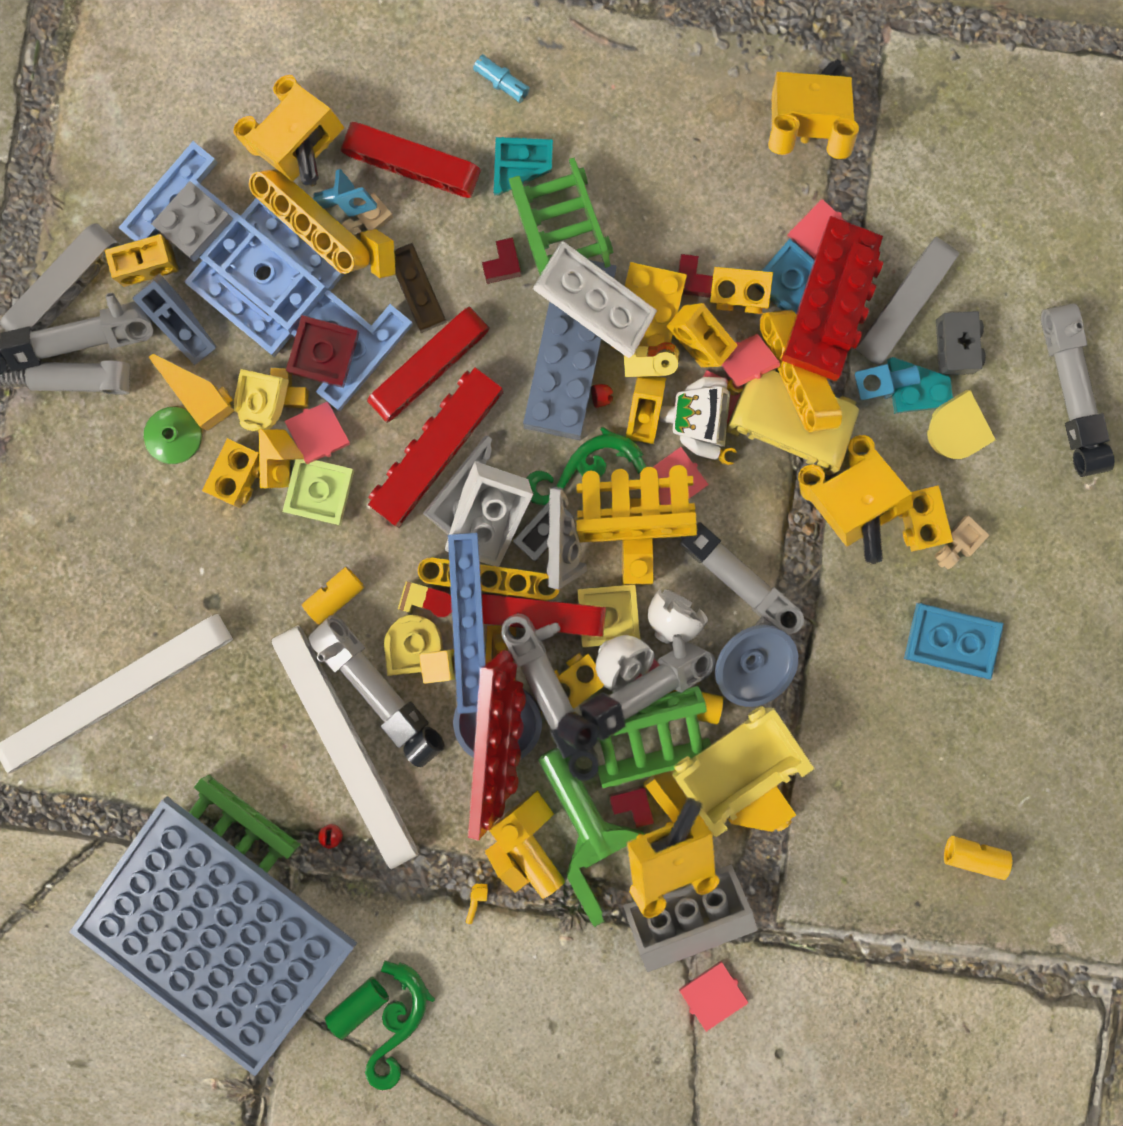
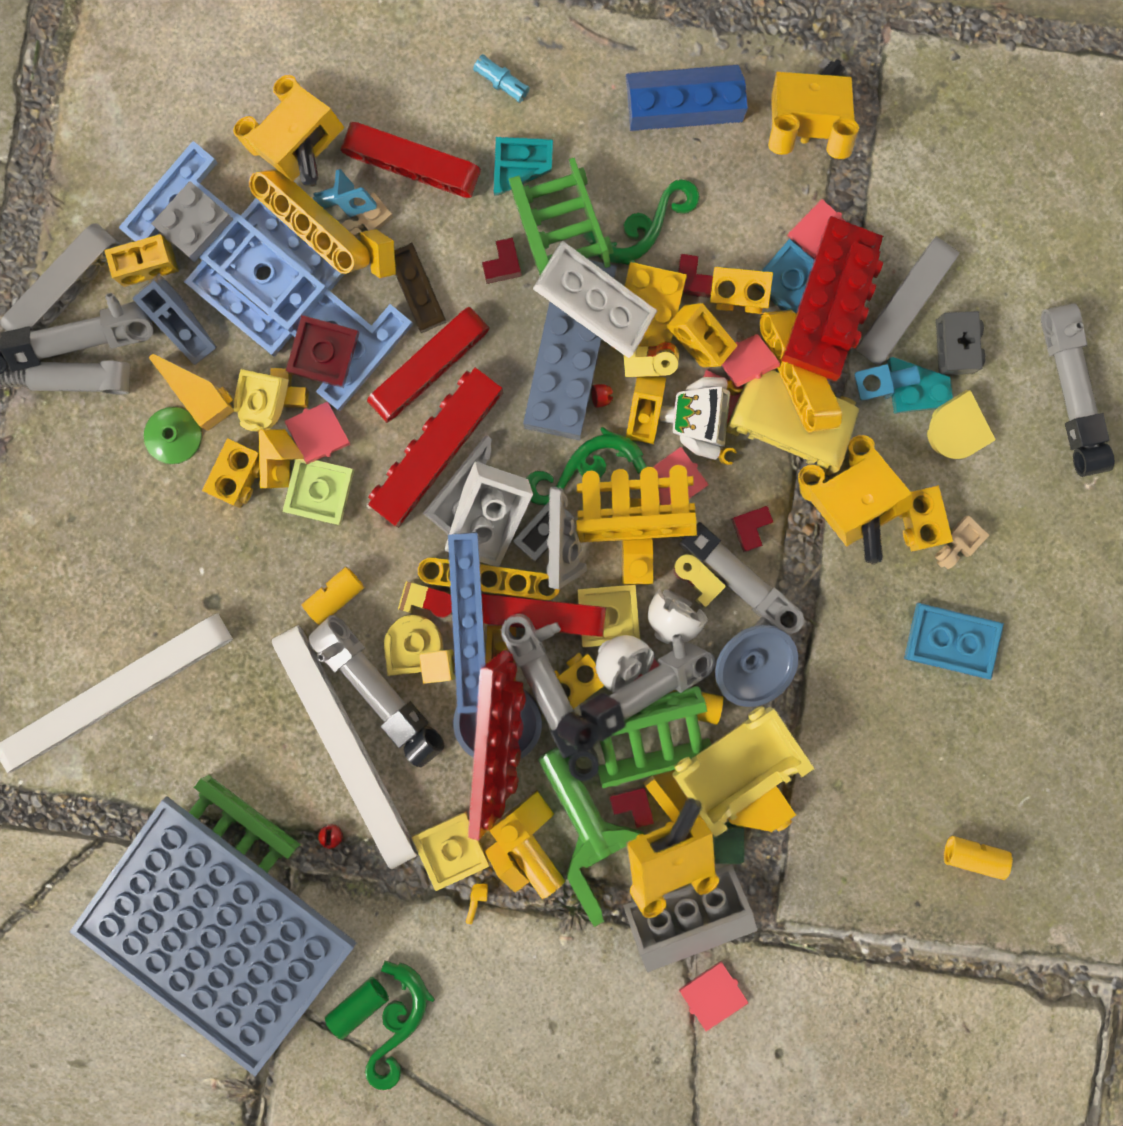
none -> light yellow plate [411,811,490,891]
none -> green plant [583,179,700,265]
none -> blue slope [626,65,748,131]
none -> light yellow leg [673,554,726,608]
none -> clear green panel [713,822,744,864]
none -> dark red piece [731,505,774,552]

